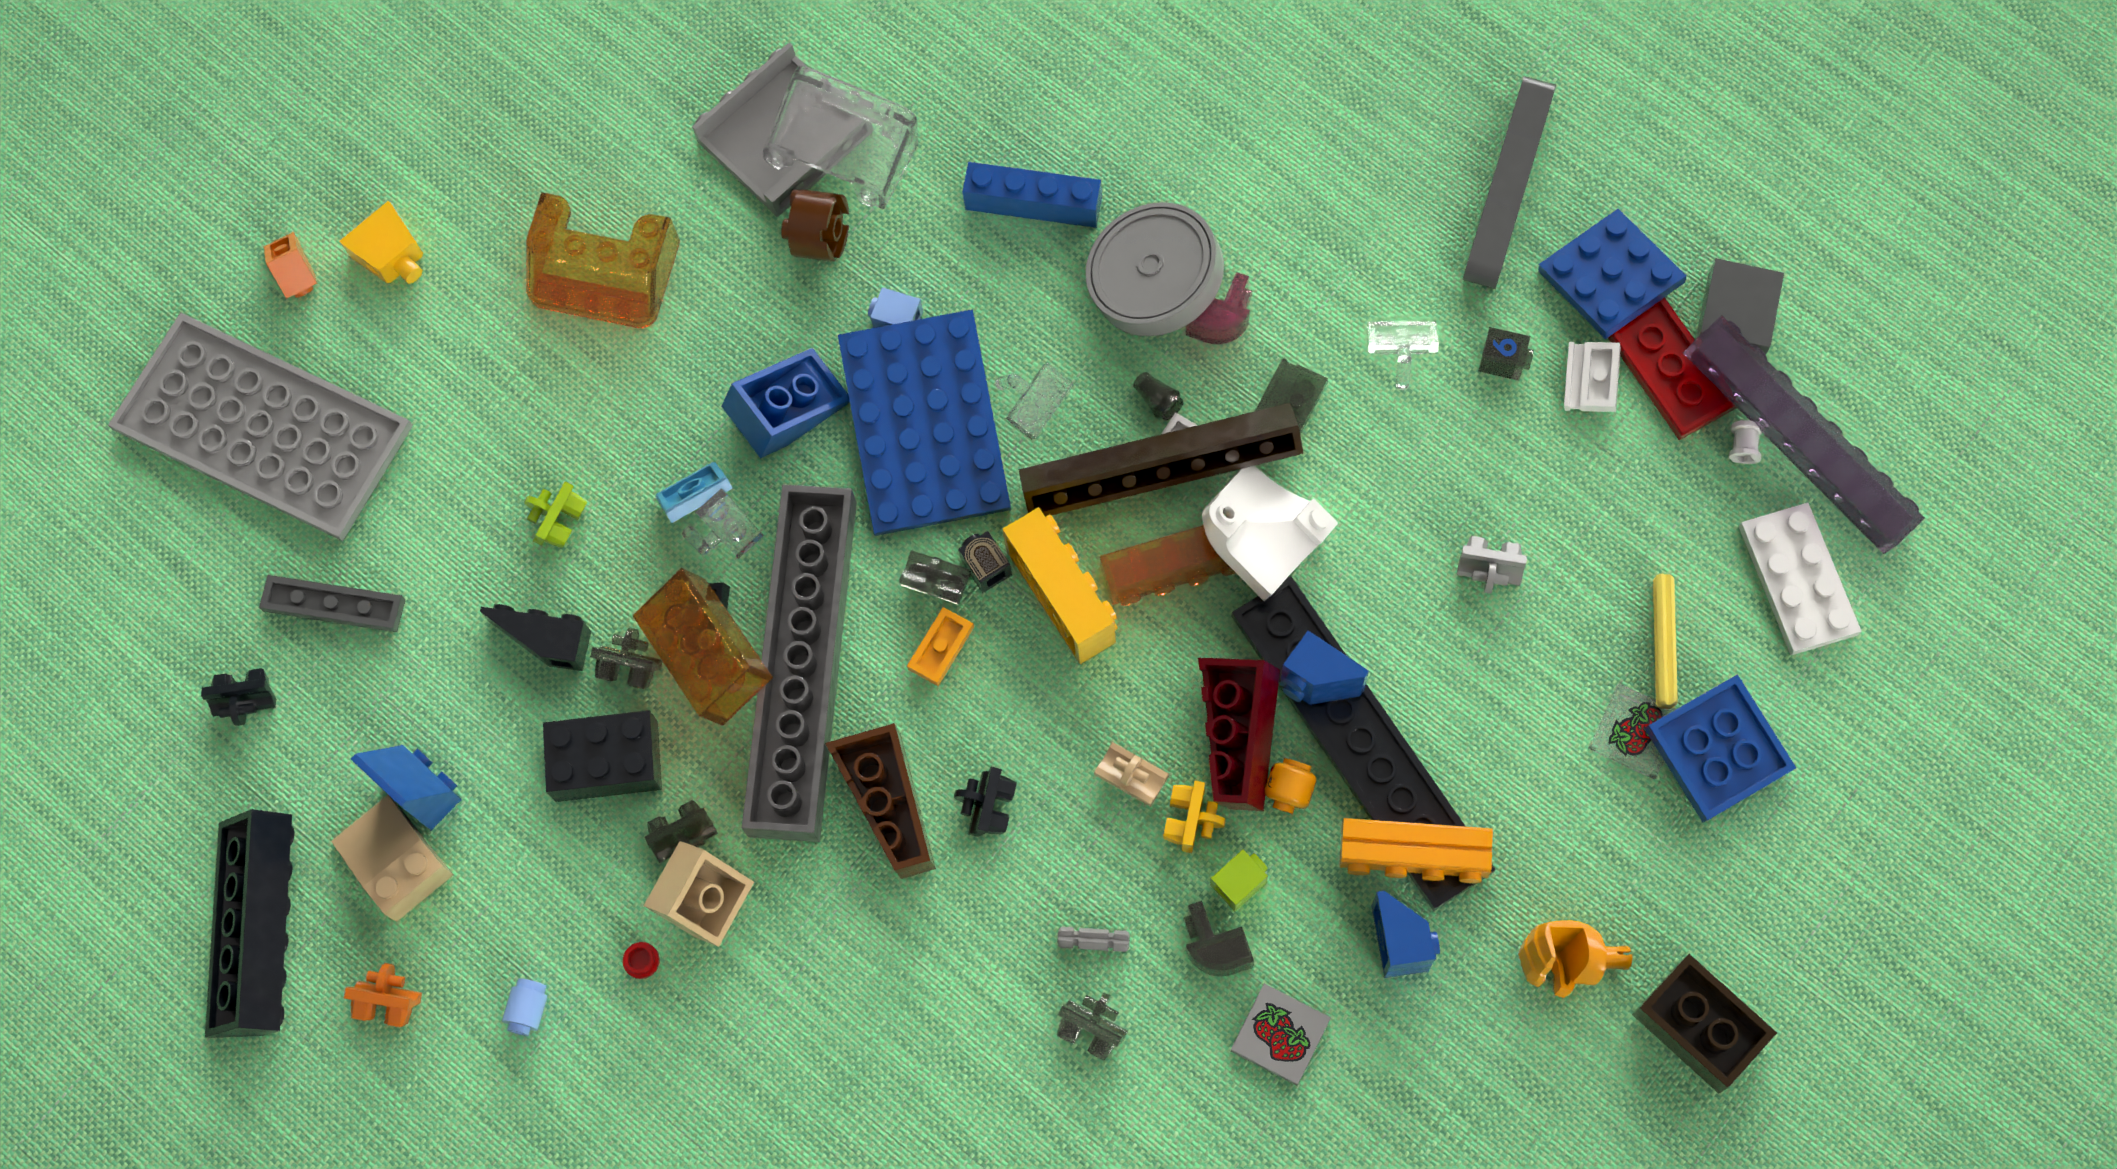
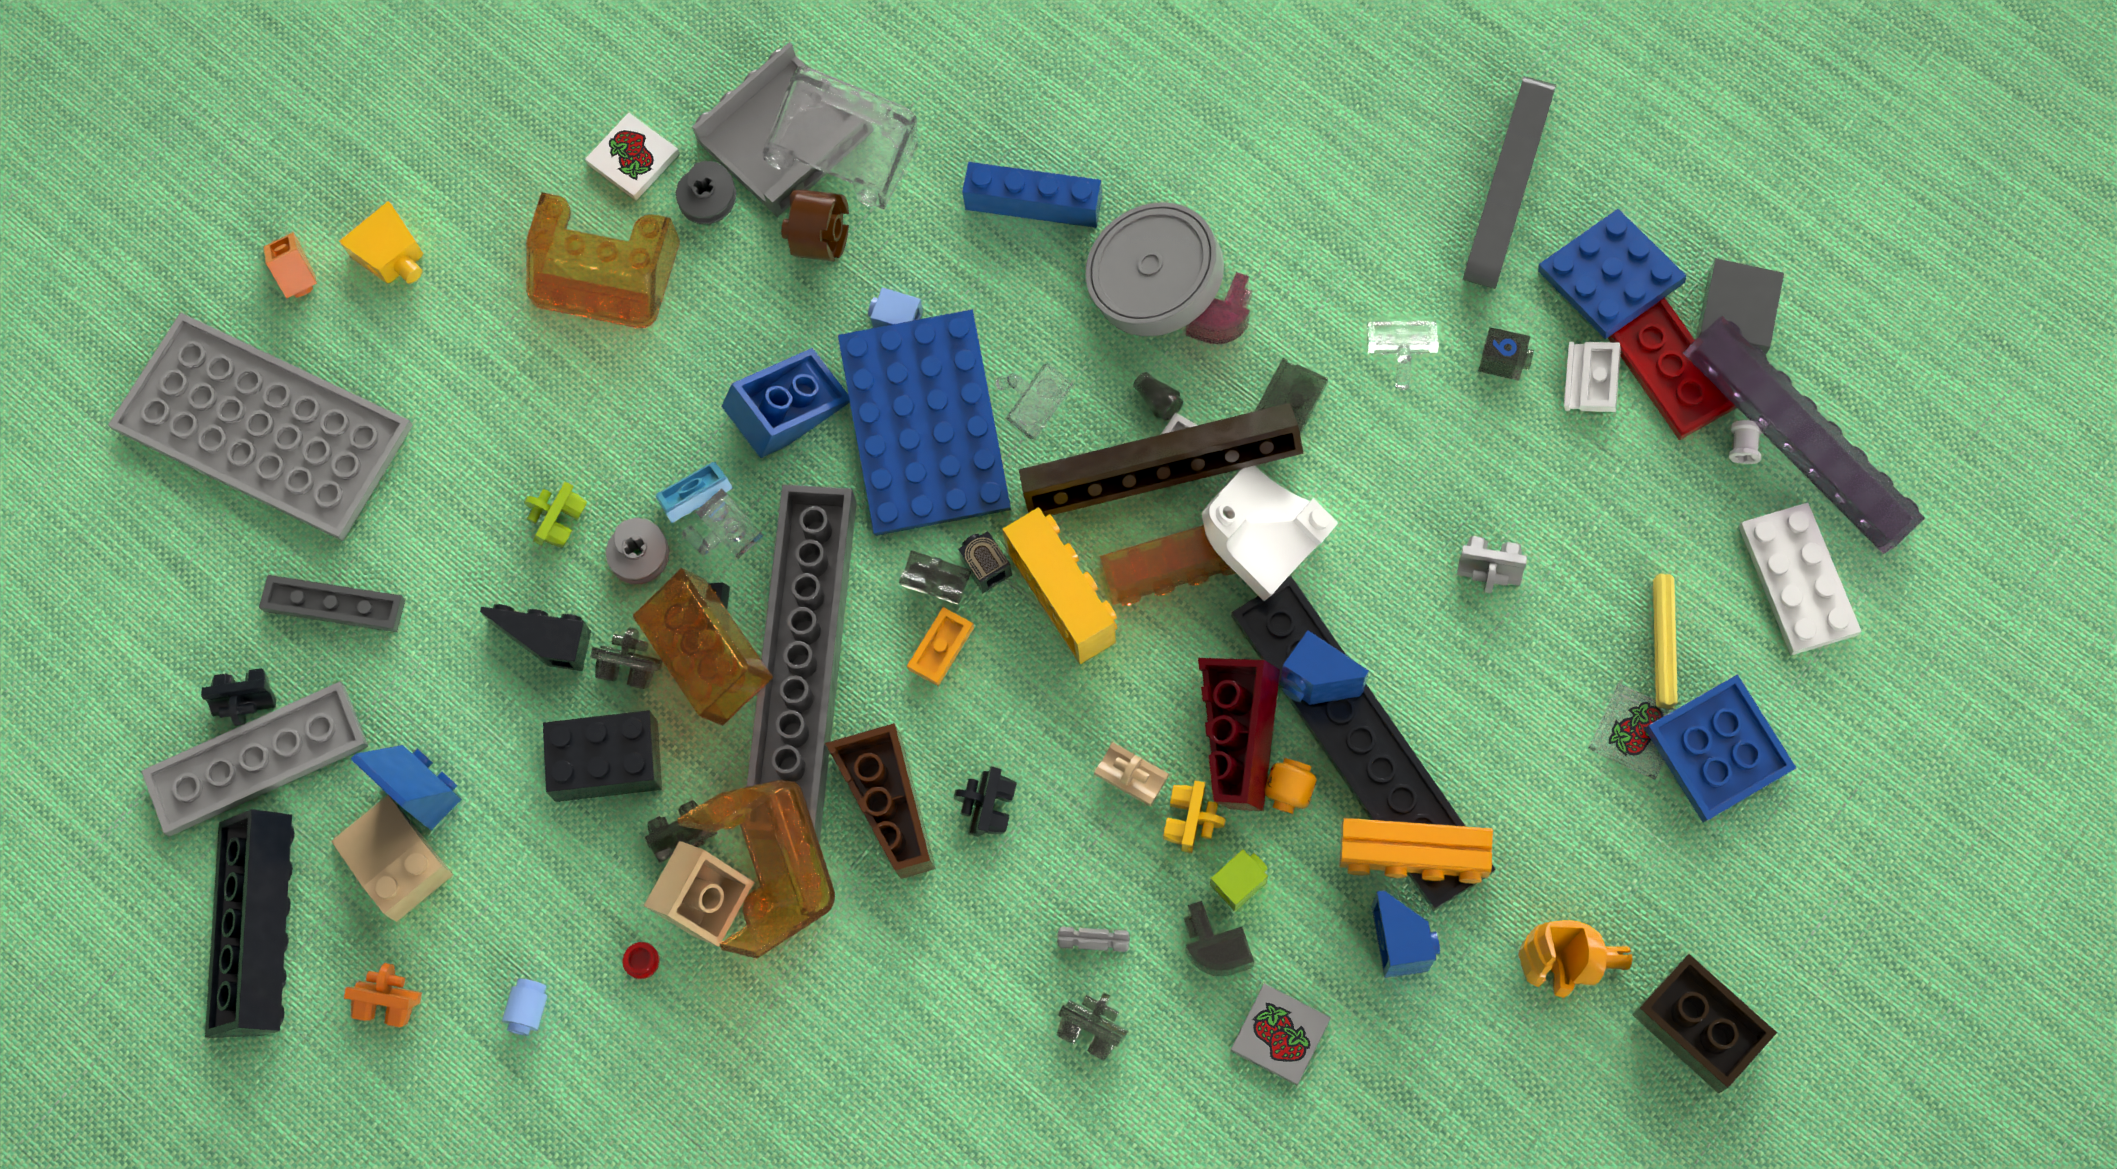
none -> light grey plate [141,682,369,837]
none -> white tile [585,113,680,201]
none -> light grey piece [606,518,670,584]
none -> dark grey piece [675,161,736,224]
none -> clear orange windscreen [677,780,835,959]

